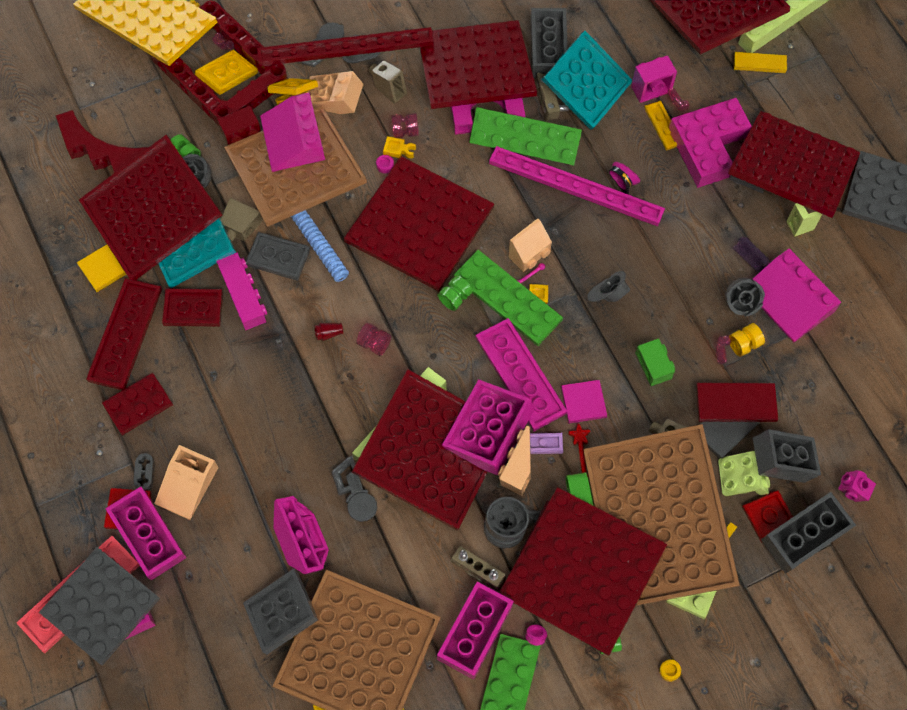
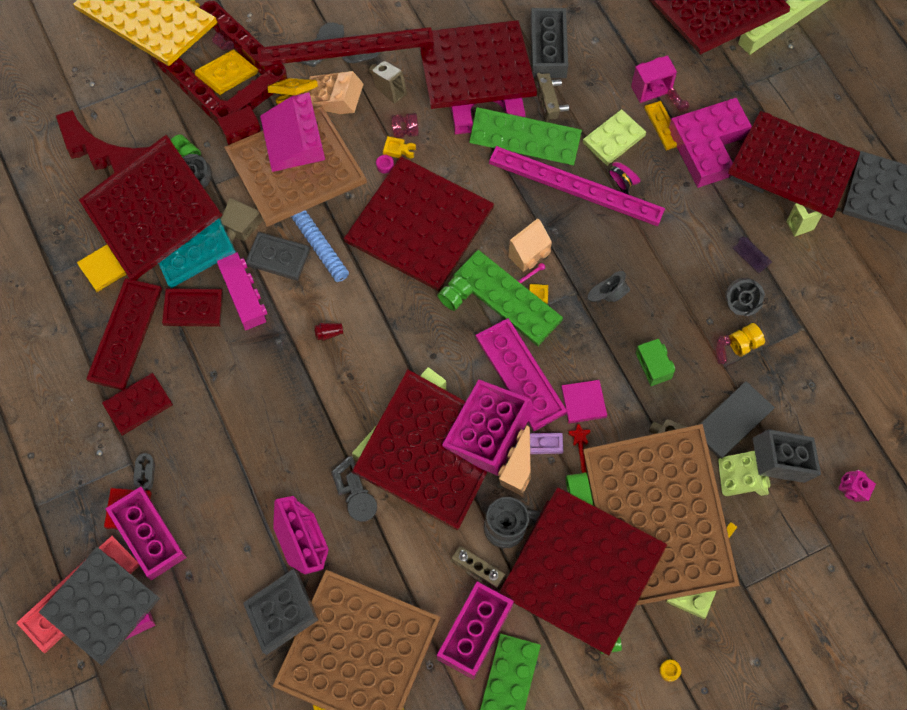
light nougat slope [154,445,218,520] -> none
clear pink wheel [356,322,392,356] -> none
dark pink tile [525,625,547,646] -> none
teal plate [541,31,633,130] -> none
dark red tile [696,383,778,422] -> none
yellow tile [734,52,787,73] -> none
red tile [742,490,793,543] -> none
dark pink slope [753,248,841,343] -> none
dark grey brick [761,492,856,574] -> none
none -> yellowish green plate [583,109,646,166]

